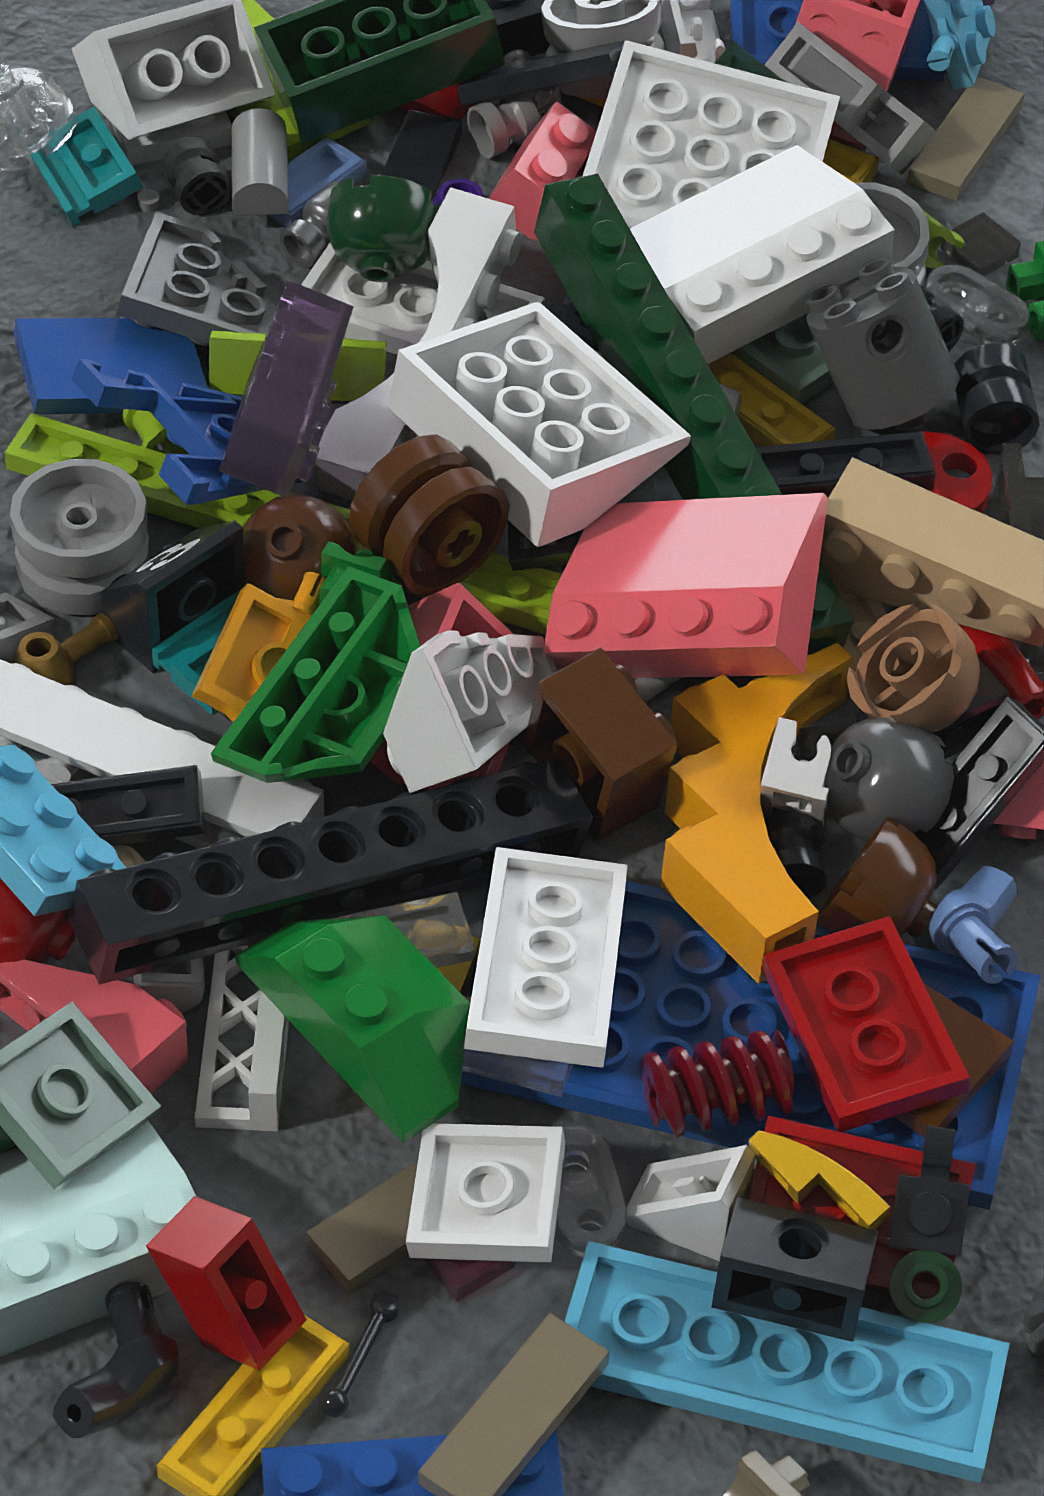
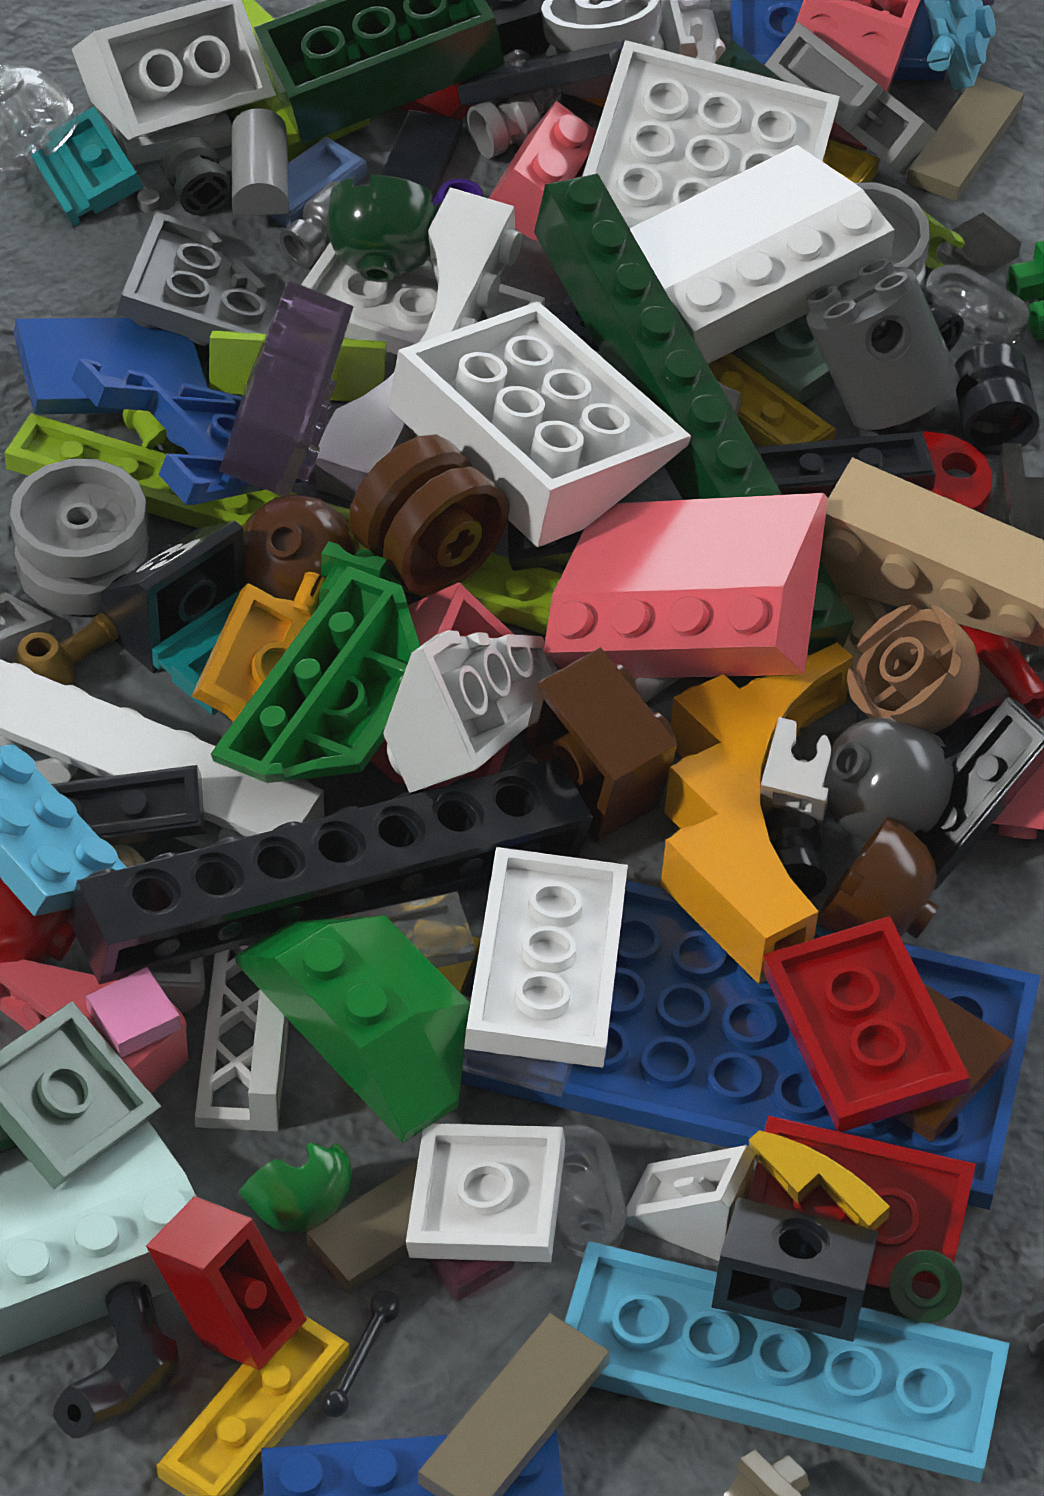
dark red piece [641,1029,794,1138] -> none
black plate [889,1126,970,1259] -> none
medium blue arm [929,866,1018,984] -> none
none -> bright pink tile [86,967,181,1058]
none -> green hair [239,1143,352,1233]

